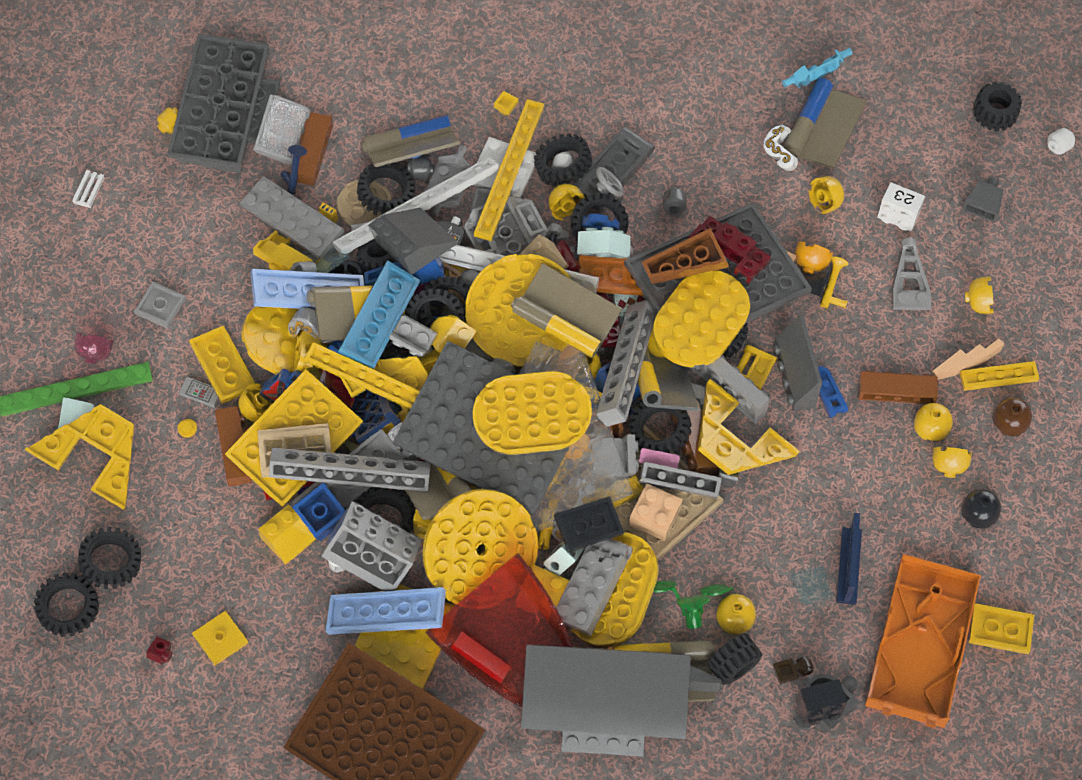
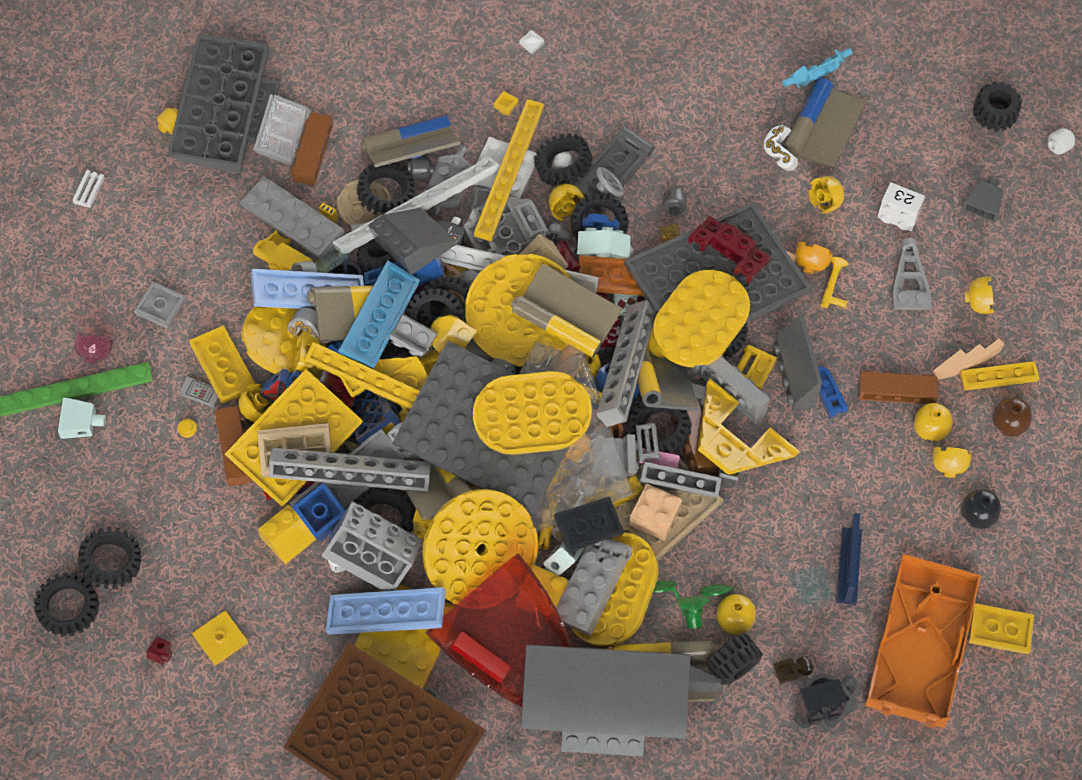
yellow wing [24,404,135,511] -> none
dark blue piece [280,145,307,195] -> none
dark orange wedge [642,228,729,284] -> none
black bracket [803,271,831,297] -> none
none -> white tile [519,30,544,54]
none -> light grey tile [636,423,660,462]
none -> clear yellow tile [660,224,680,243]

